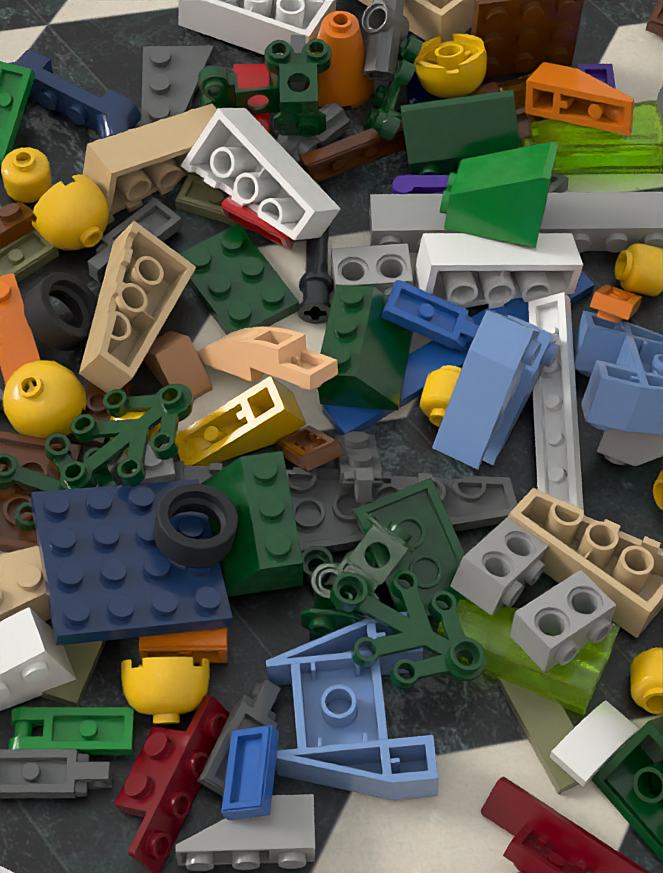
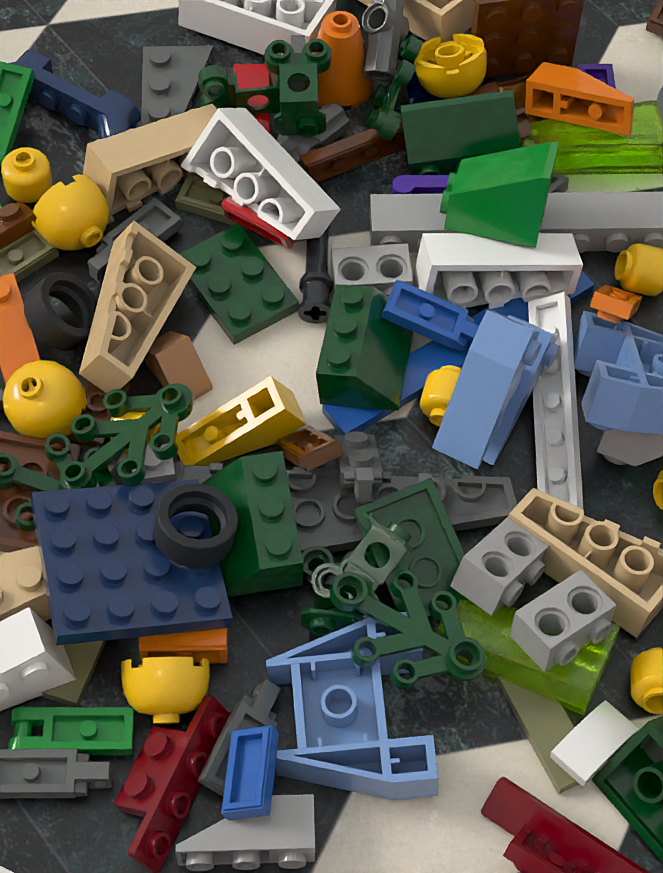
light nougat slope [196,327,338,390] -> none

